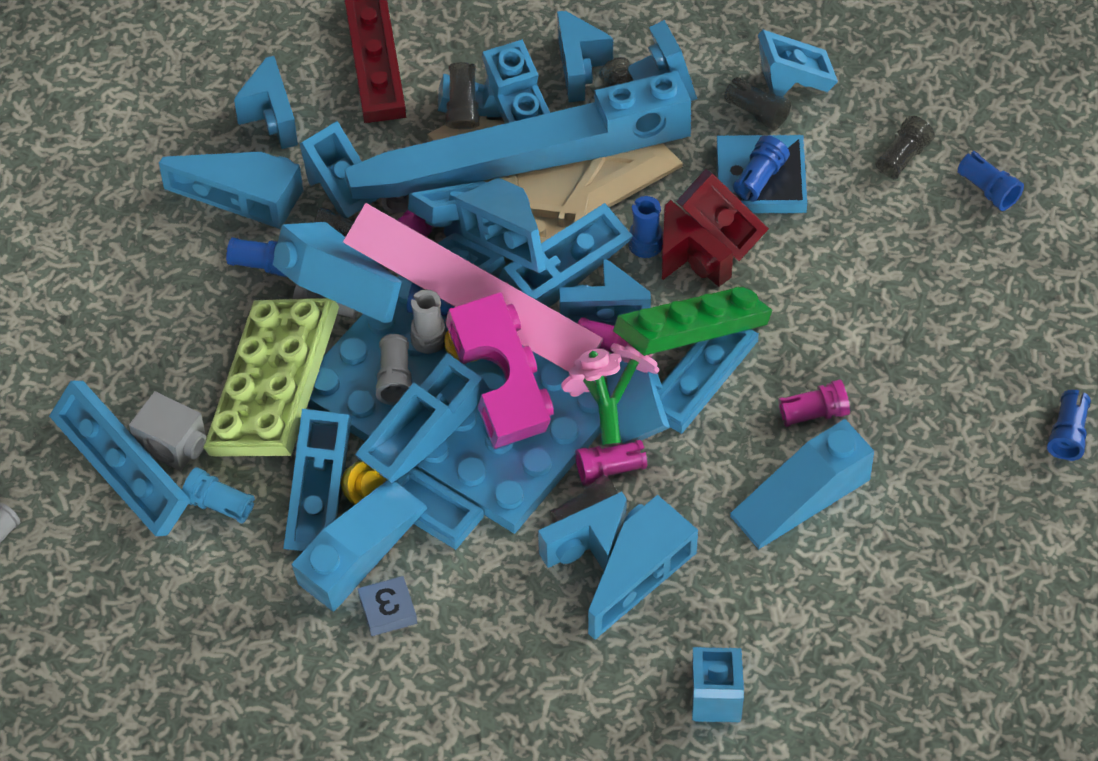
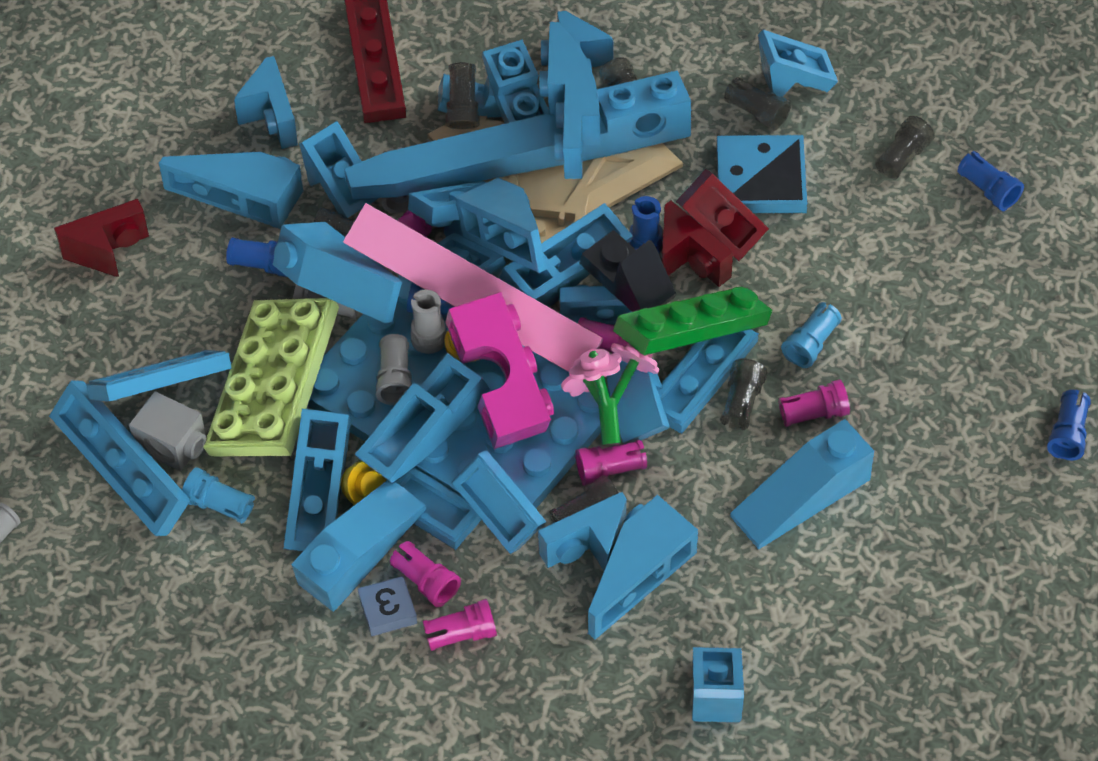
dark azure slope [628,20,697,101] -> none
blue pin [733,135,790,202] -> none
none -> dark red slope [54,199,149,277]
none -> dark azure tile [86,350,232,401]
none -> dark pink pin [390,541,461,607]
none -> dark pink pin [422,599,497,651]
none -> dark azure tile [451,450,547,554]
none -> dark azure slope [539,22,601,179]
none -> black slope [579,230,676,312]
none -> clear smoke pin [720,358,768,430]
none -> dark azure pin [781,302,842,368]

